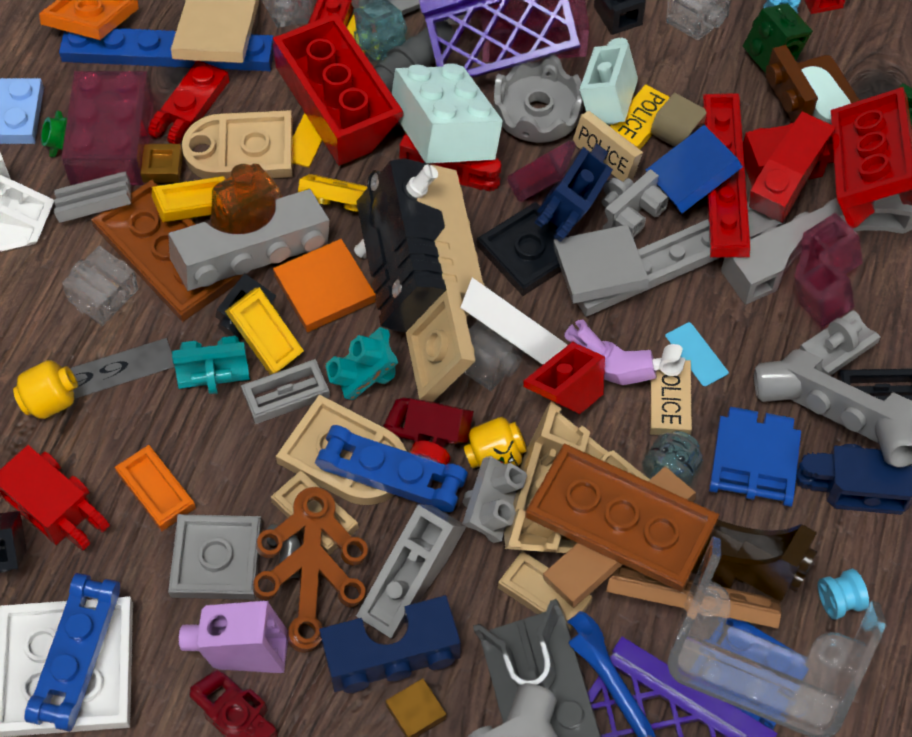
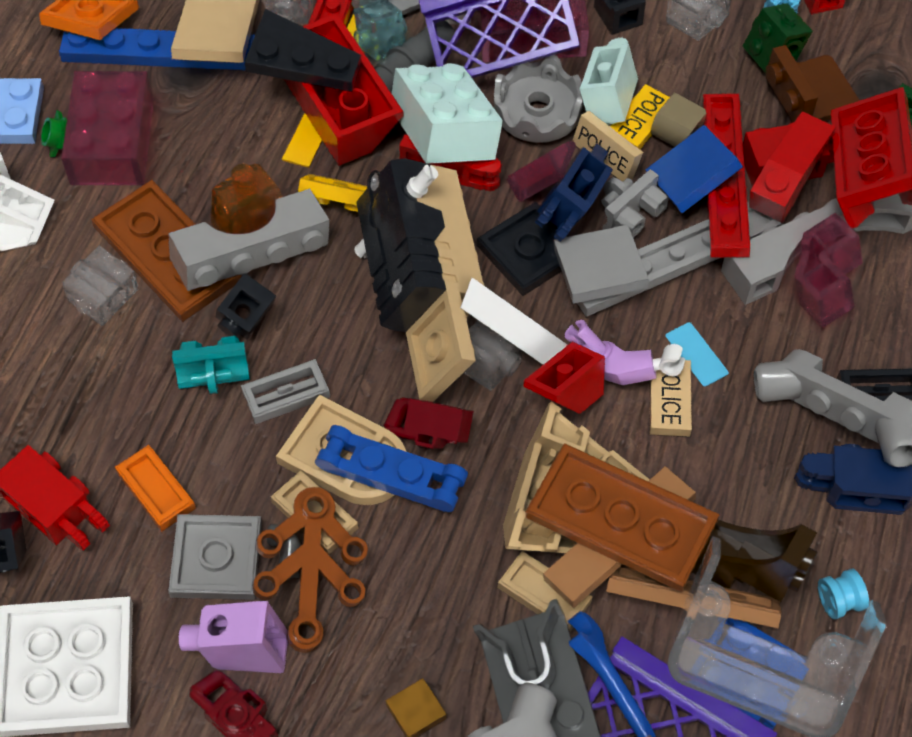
yellow head [13,360,78,419] -> none
blue plate [24,573,120,732] -> none
light grey tile [54,171,131,223] -> none
flat silver sticker [70,338,175,399] -> none
pearl gold plate [141,144,183,182] -> none
red hinge [148,61,229,144] -> none
yellow tile [152,176,236,222] -> none
tan tile [182,110,293,180] -> none
yellow tile [225,287,304,375] -> none
orange tile [273,239,376,333] -> none
dark blue arch [319,595,461,693] -> none
teal hips [325,327,398,400] -> none
light grey slope [356,504,466,638] -> none
red tile [410,441,451,465] -> none
light grey hips [462,456,527,543] -> none
yellow head [464,417,527,469] -> none
clear light blue head [642,431,703,486] -> none
blue plate [709,407,801,507] -> none
light grey hips [800,310,881,376] -> none
light aqua tile [801,66,851,125] -> none
none -> black wing [245,9,361,92]

